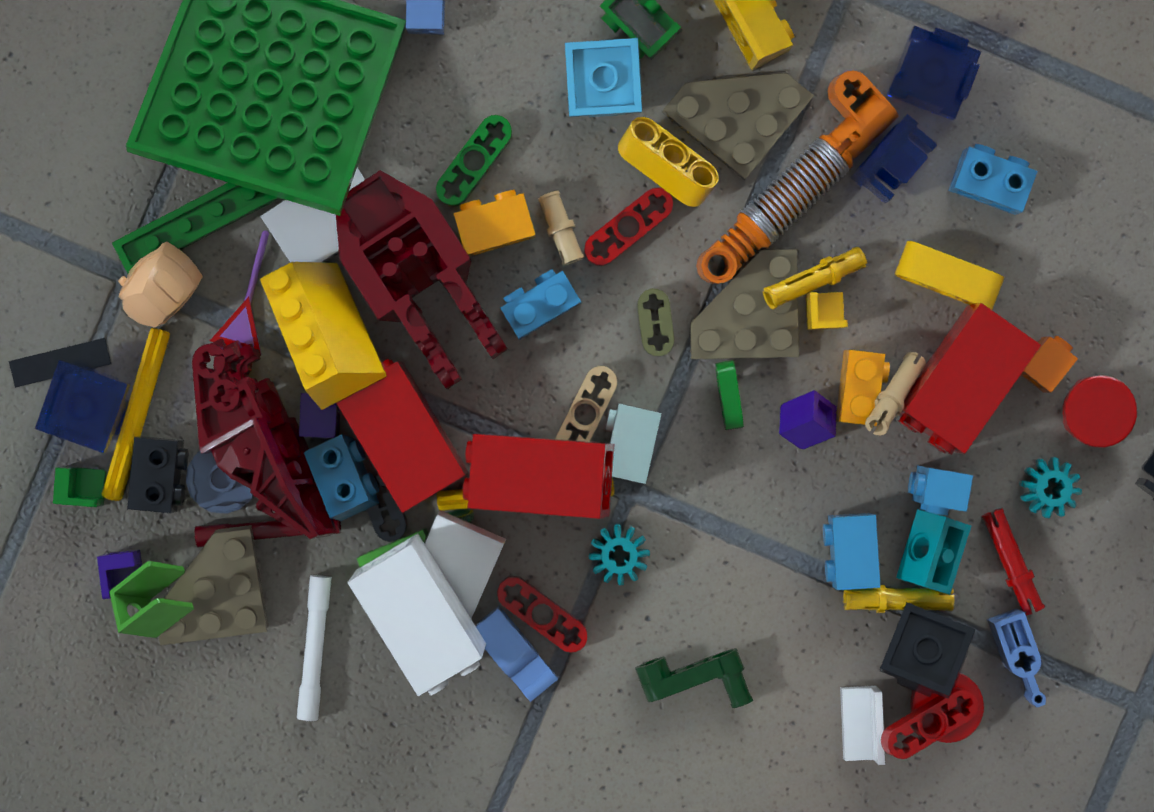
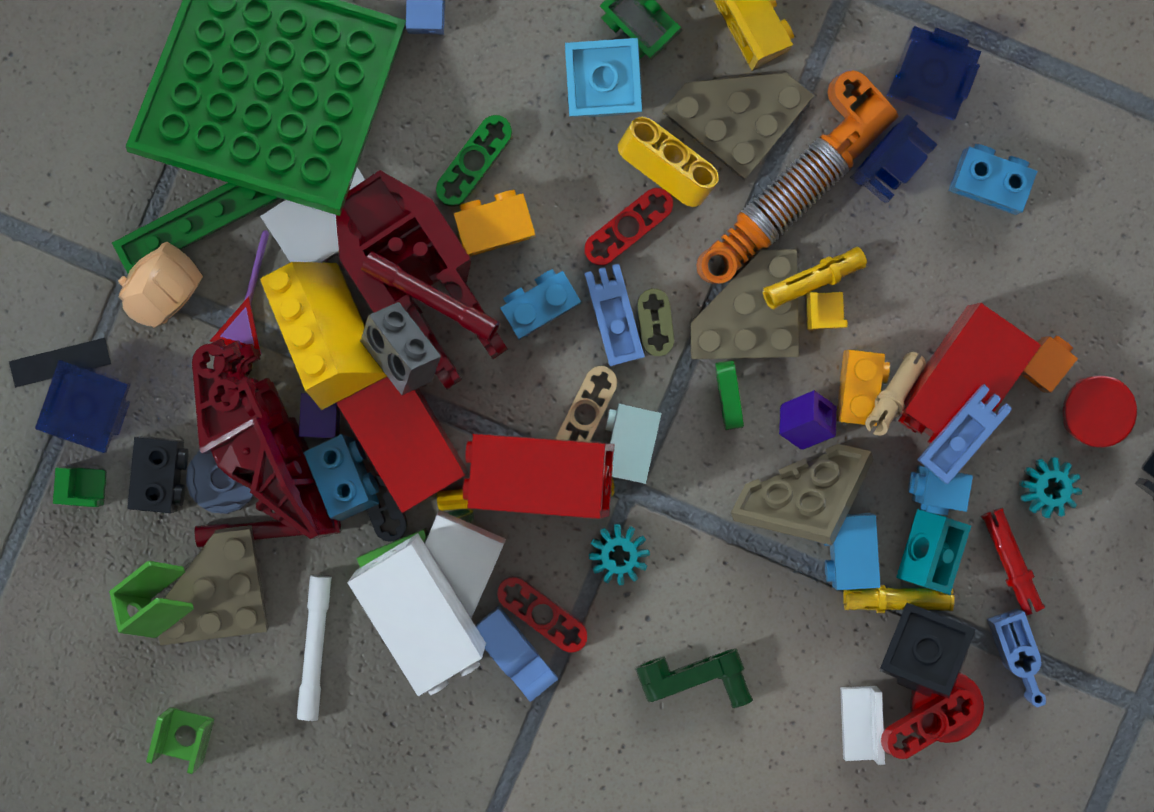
dark purple panel [97,549,142,599] -> none
yellow axle [102,328,170,501] -> none
tan pin [538,190,585,266] -> none
yellow beam [894,241,1005,310] -> none
none -> bright green piece [146,707,215,774]
none -> dark grey brick [360,302,441,395]
none -> dark red piece [362,251,500,341]
none -> medium blue hinge [584,264,644,366]
none -> dark tan plate [731,444,874,545]
none -> medium blue hinge [917,384,1012,484]

